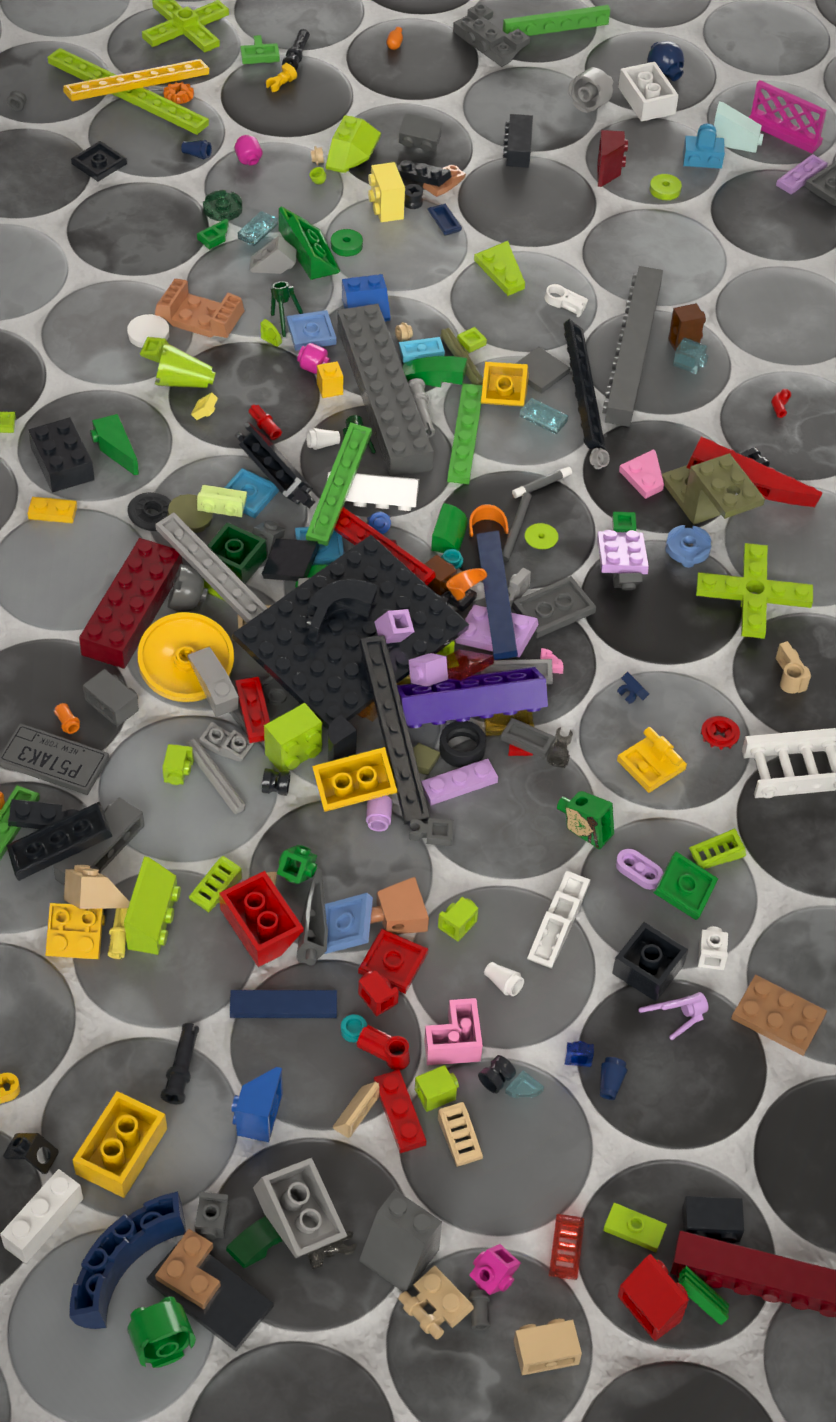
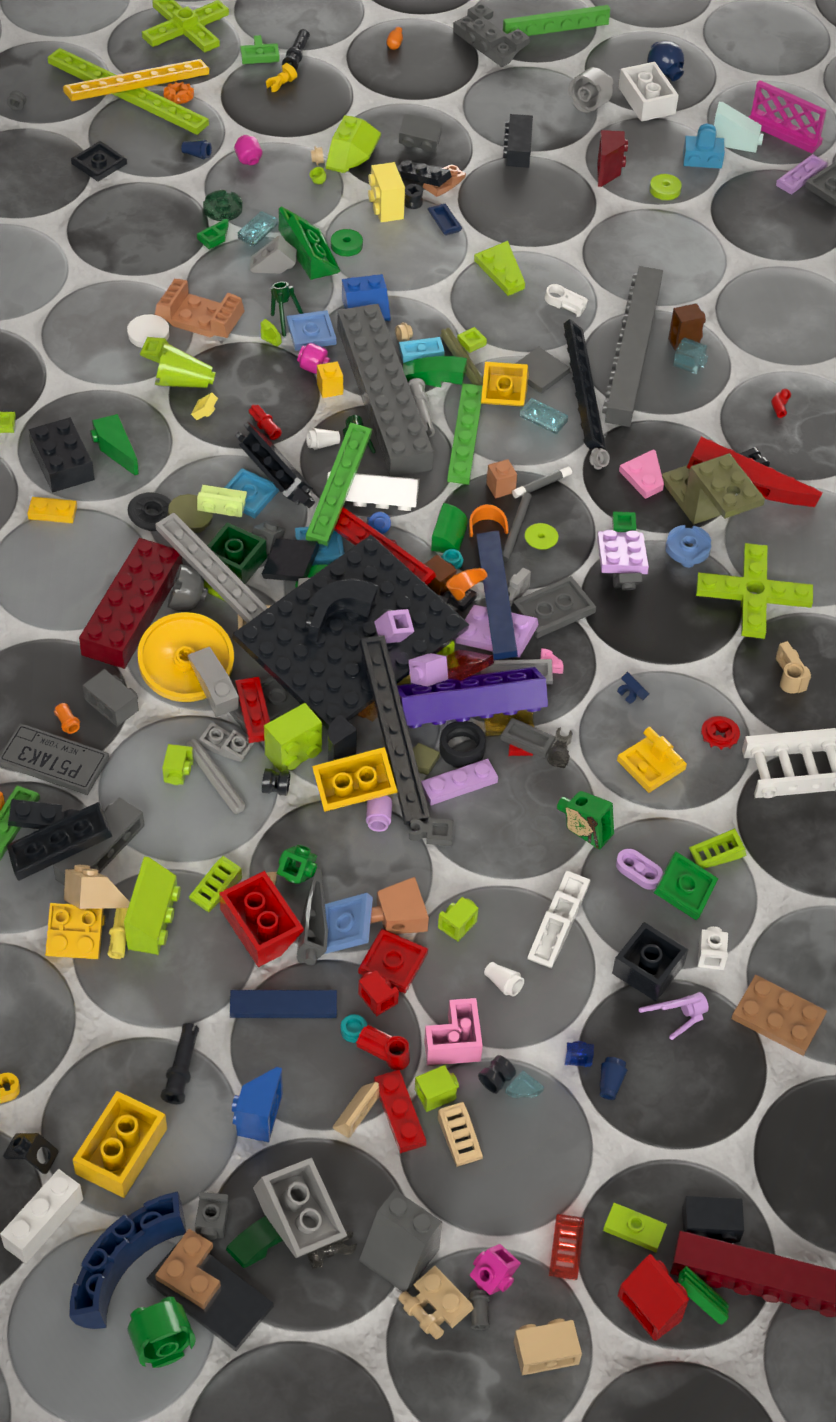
none -> nougat brick [486,459,517,498]

